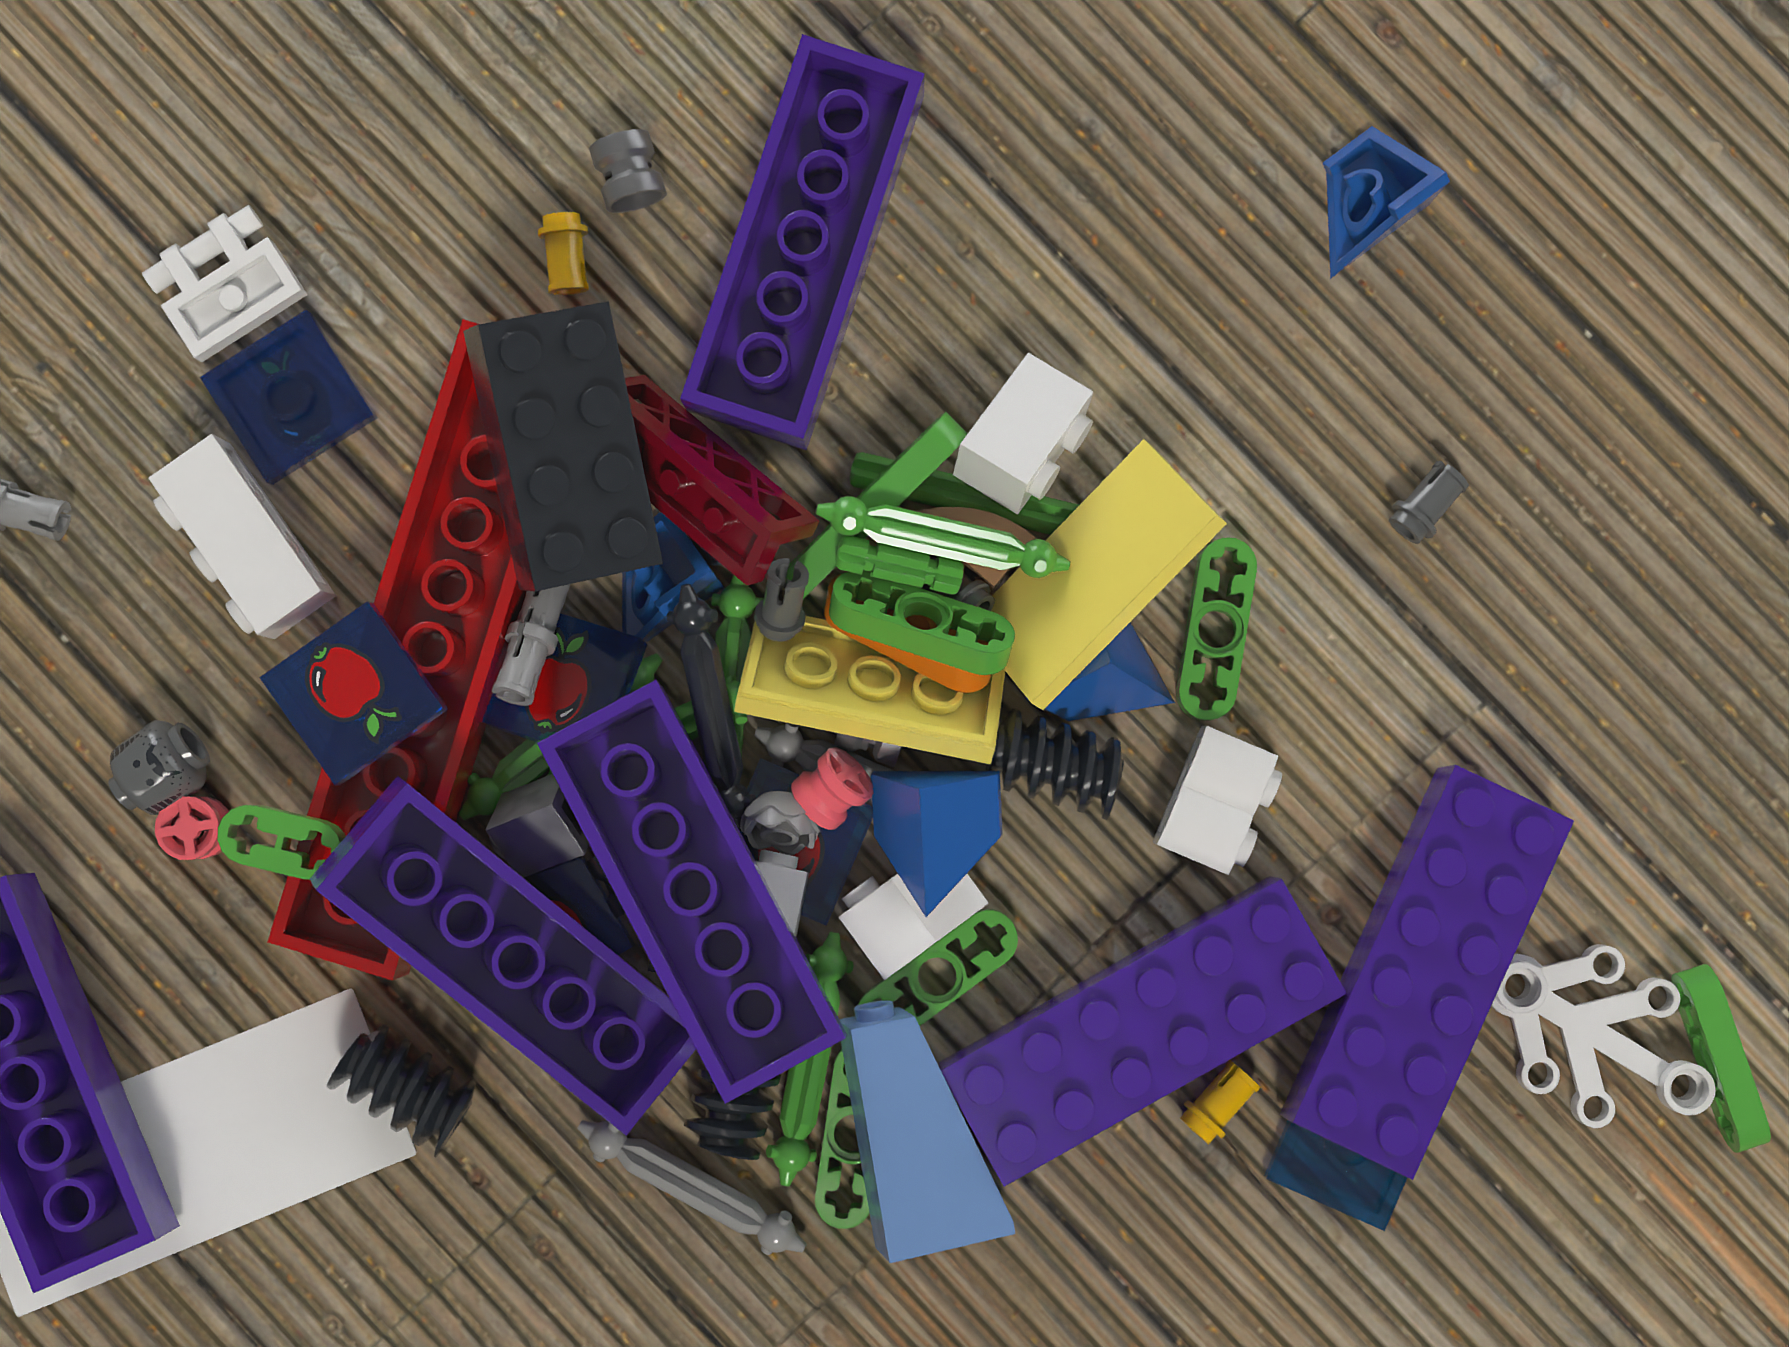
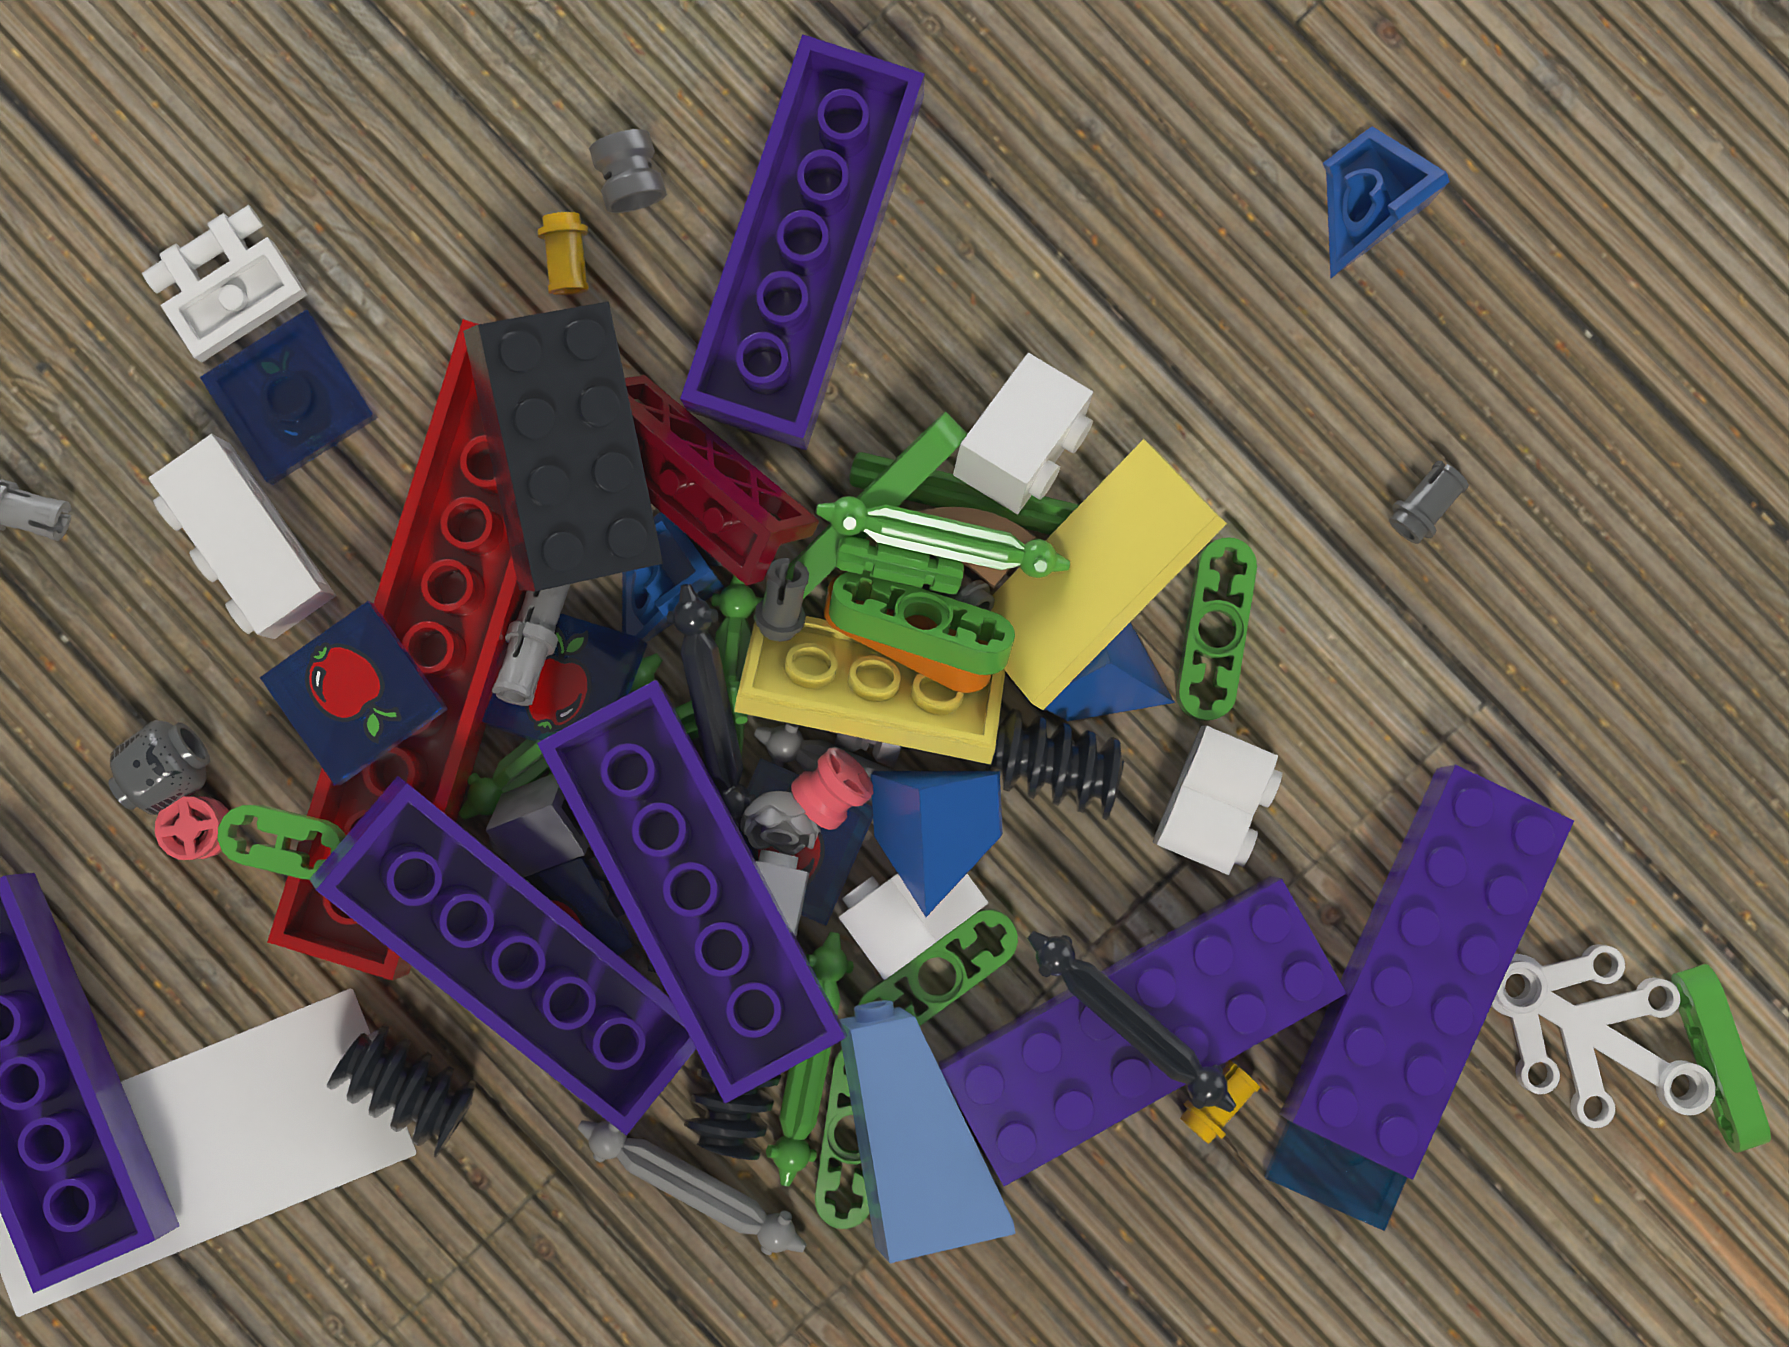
none -> black wheel [1027,930,1236,1112]

